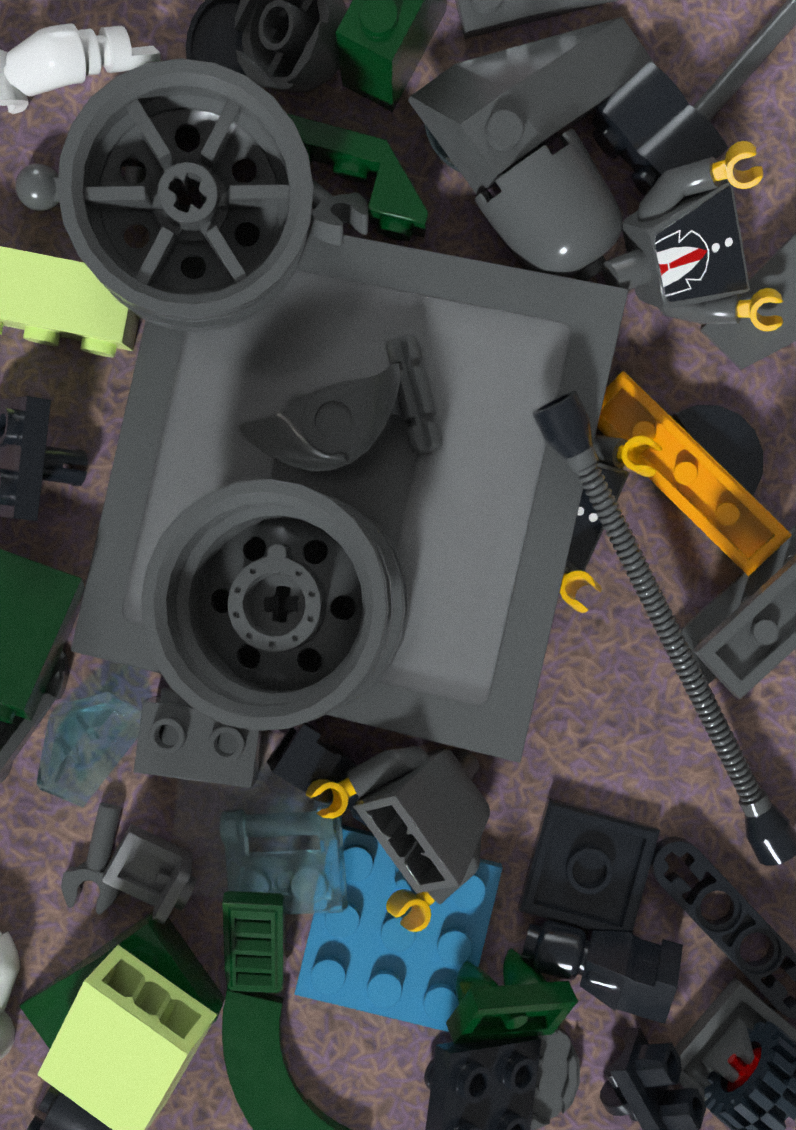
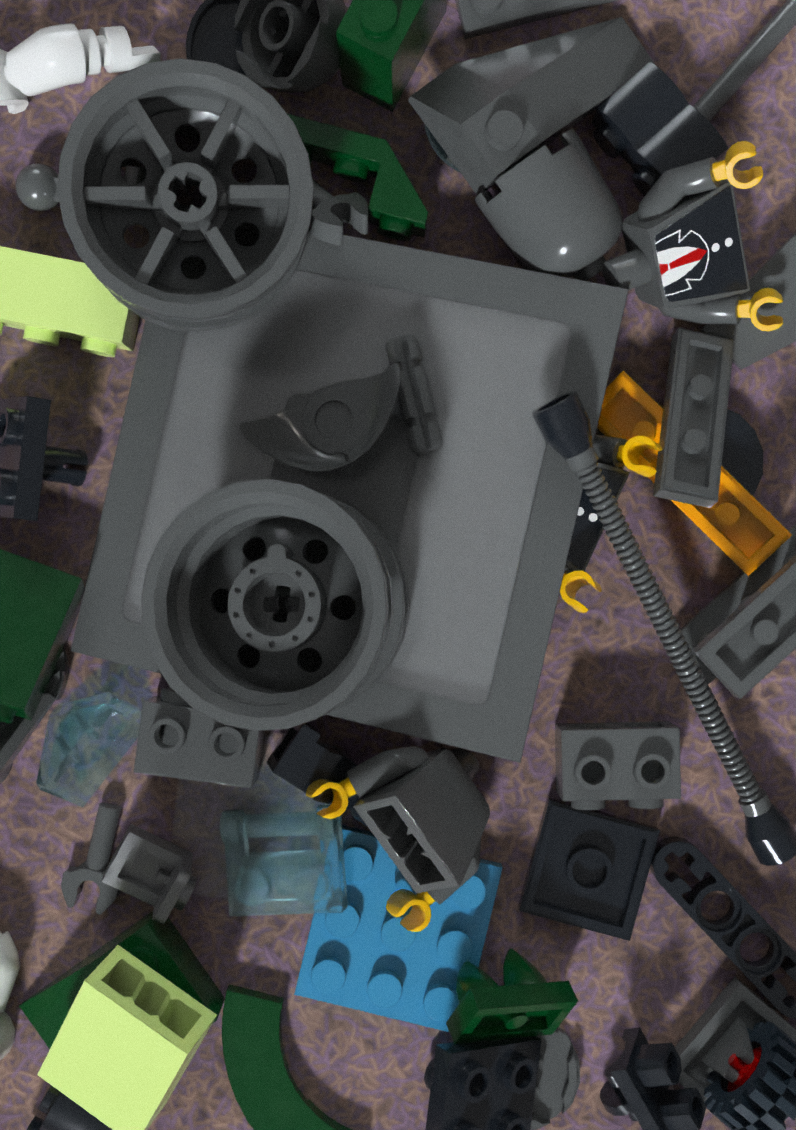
dark green slope [222,891,287,993] -> none
black piece [521,920,683,1024] -> none
none -> dark grey brick [555,721,681,810]
none -> dark grey tile [653,328,734,508]

